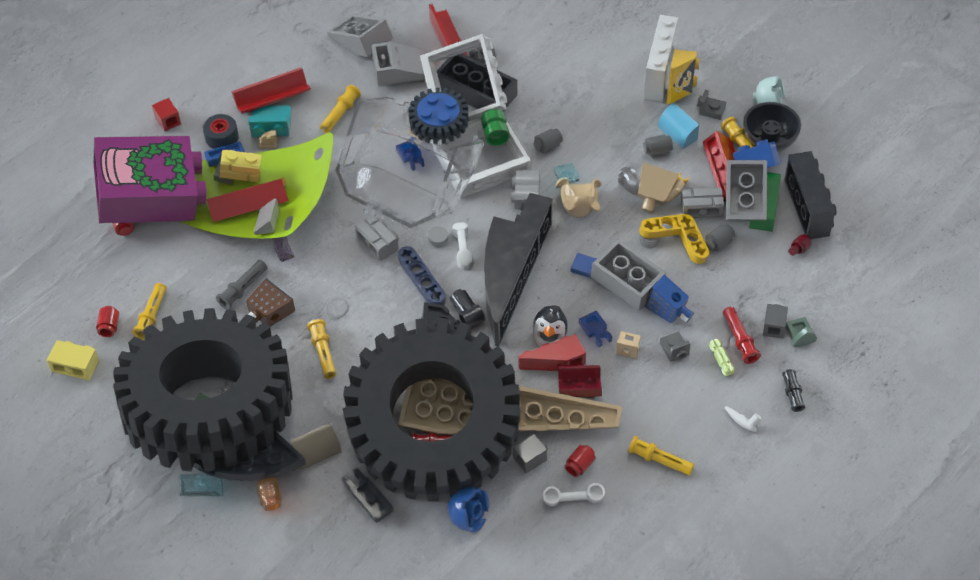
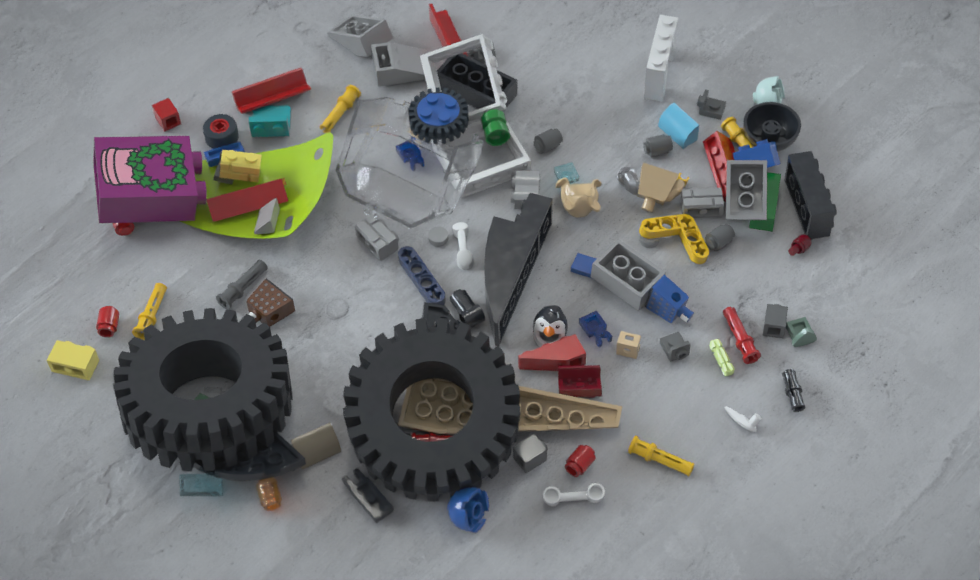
tan tile [259,130,278,149] -> none
clear purple slope [272,236,294,262] -> none
yellow pin [307,319,336,379] -> none
yellow slope [667,49,700,104] -> none

